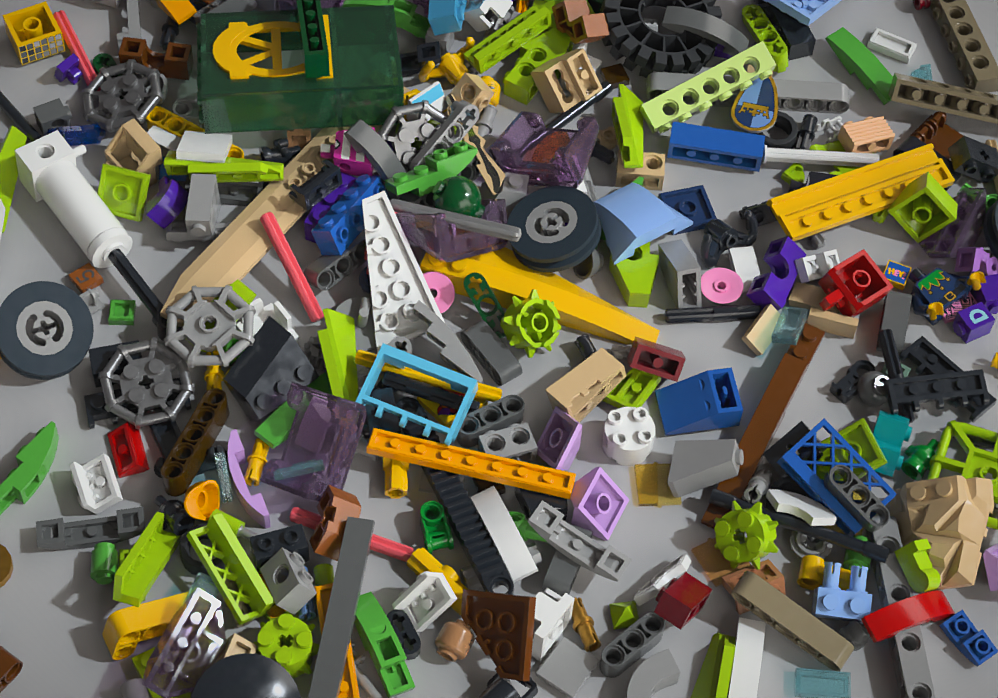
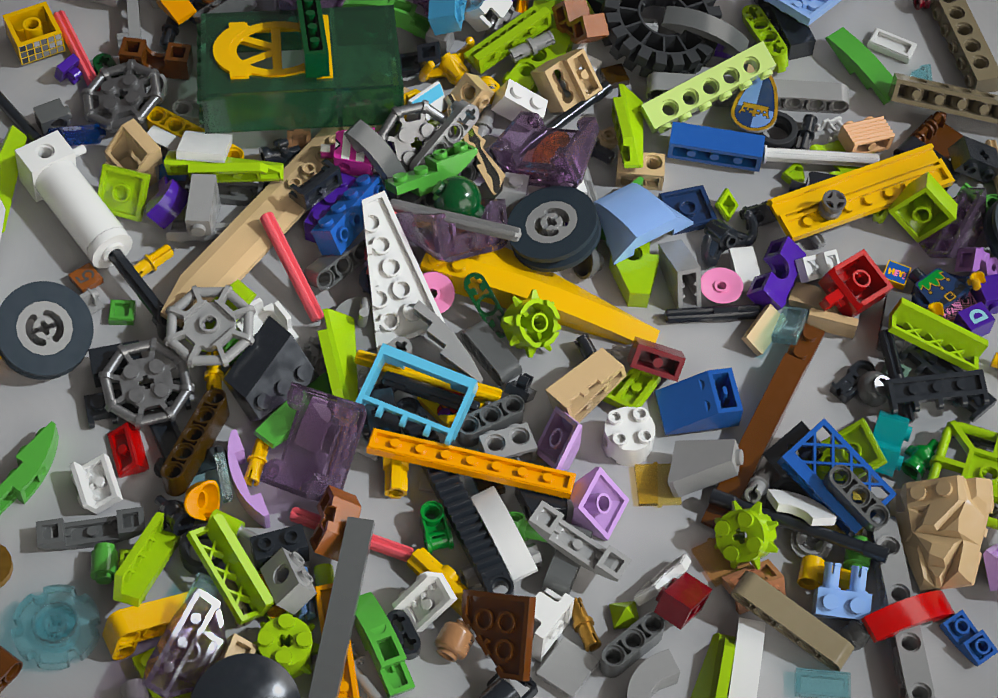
clear light blue tile [273,459,325,481] -> none
lime leg [894,539,941,593] -> none
none -> clear light blue piece [11,584,101,670]
none -> yellow axle [133,244,174,277]
none -> white brick [491,79,548,131]
none -> black tile [504,373,537,403]
none -> light grey pin [508,30,555,63]
none -> lime slope [715,188,739,222]
none -> dark grey wheel [818,190,846,220]
none -> lime fence [888,297,988,371]

